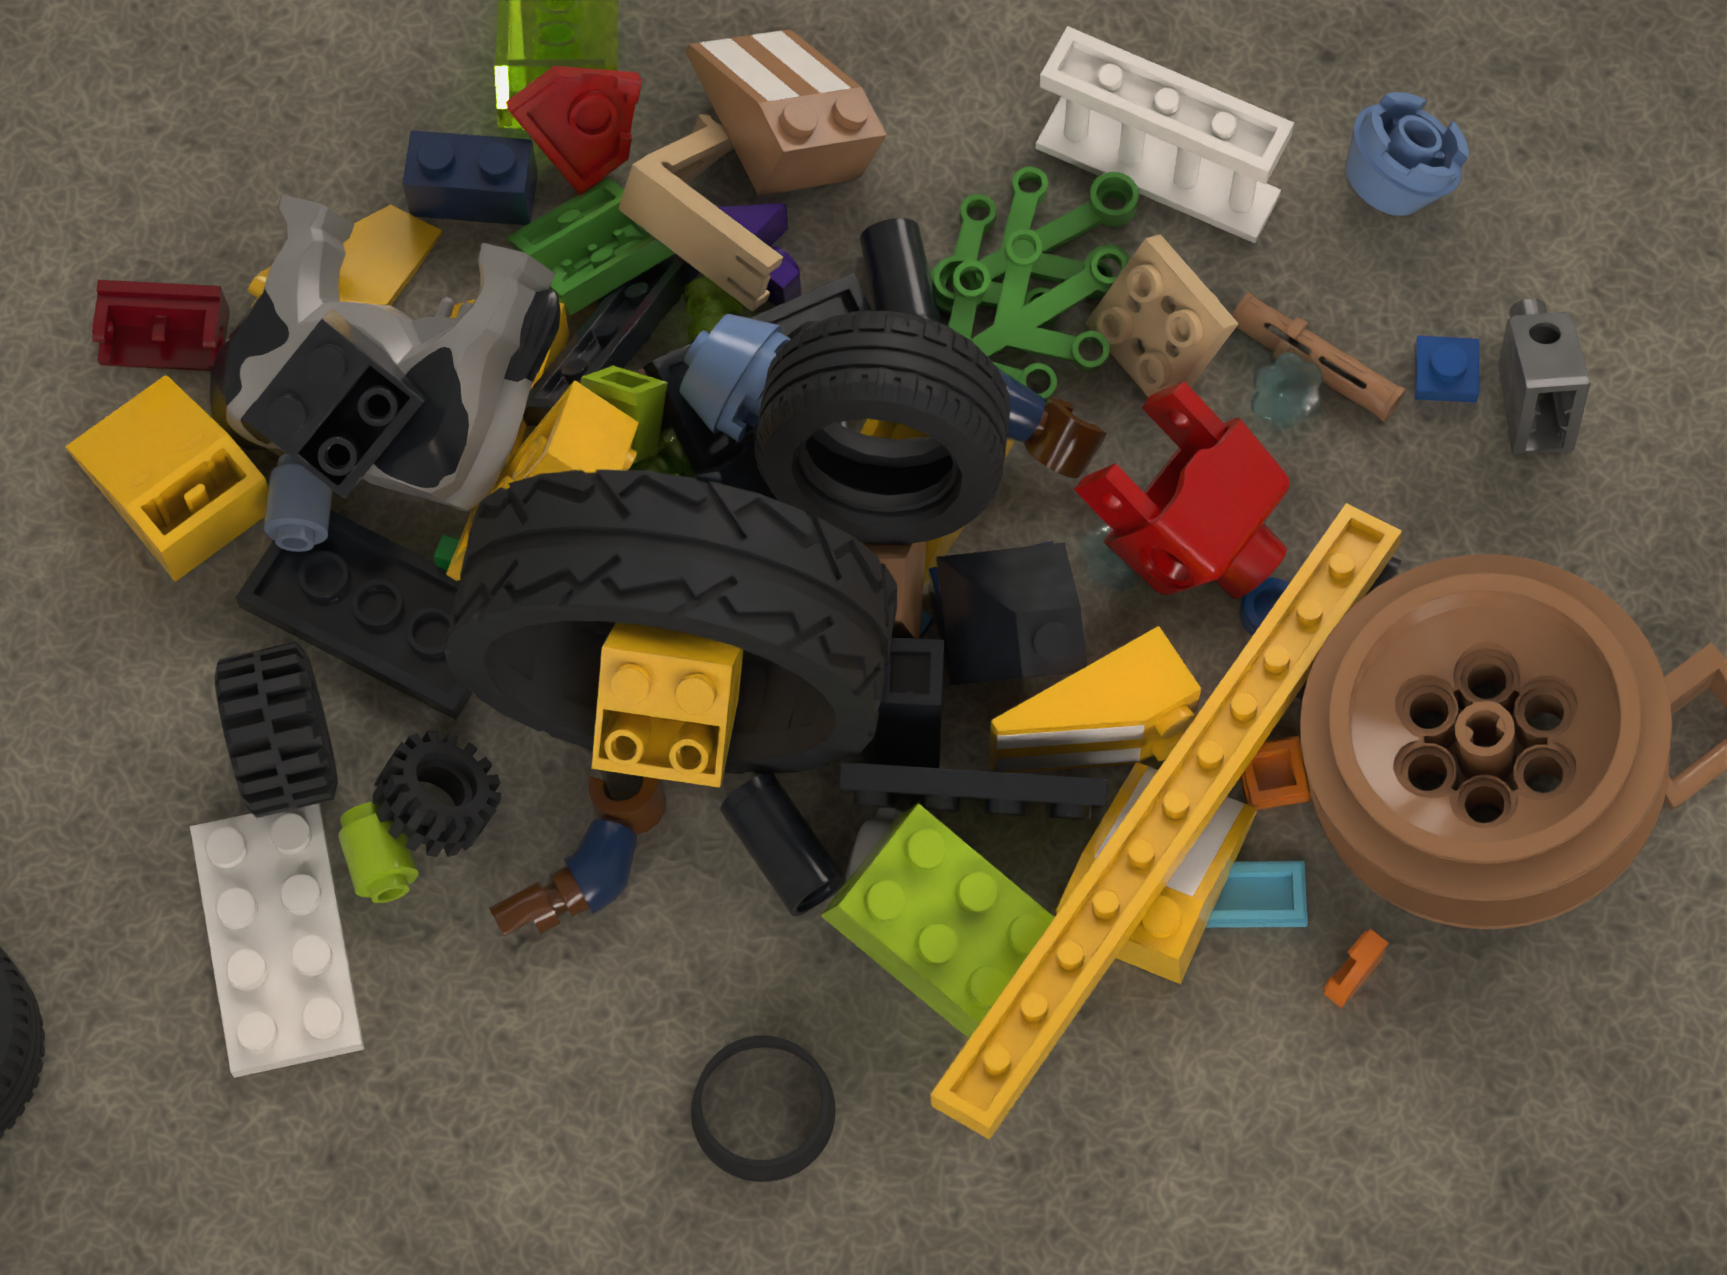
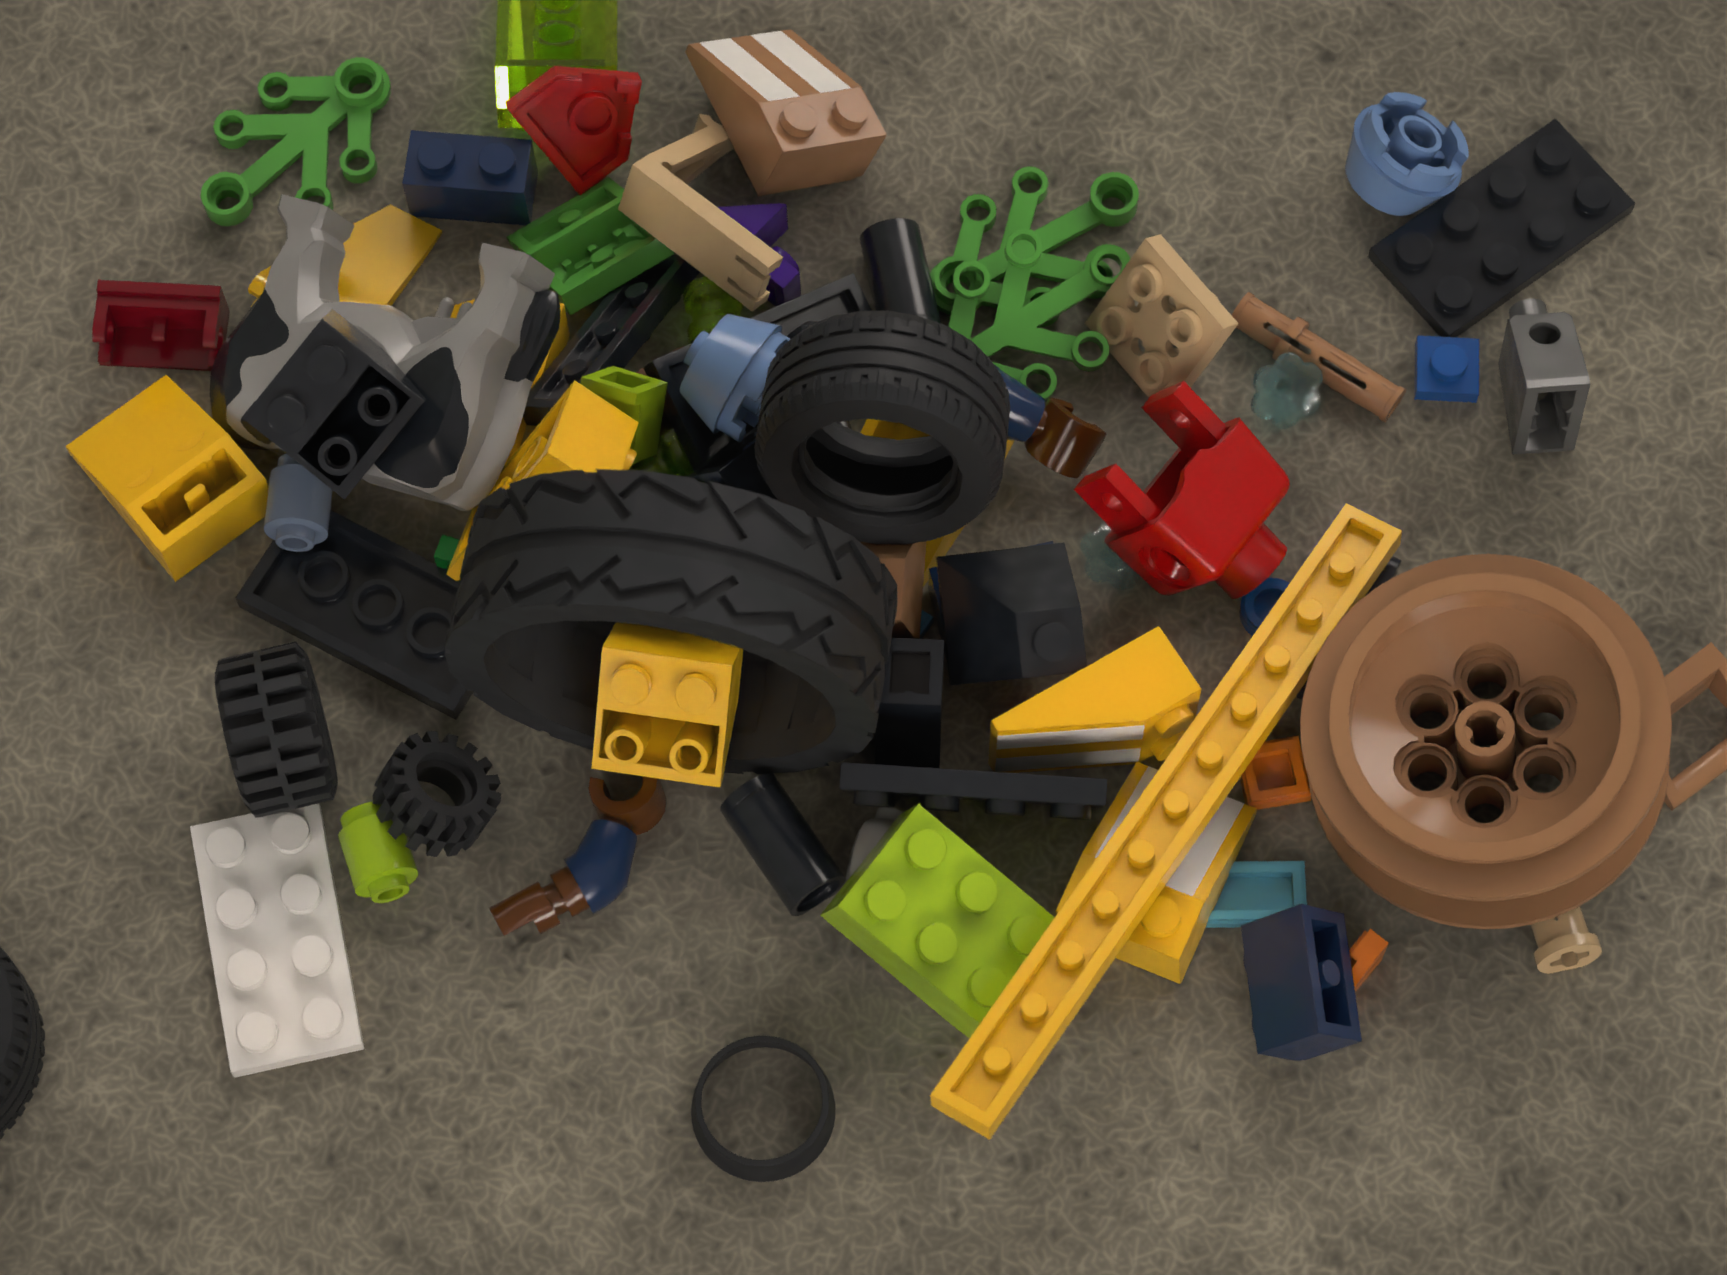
white fence [1036,26,1294,243] -> none
none -> bright green plant [201,57,391,226]
none -> dark blue brick [1241,904,1362,1061]
none -> black plate [1368,118,1635,337]
none -> tan bush [1531,906,1602,974]

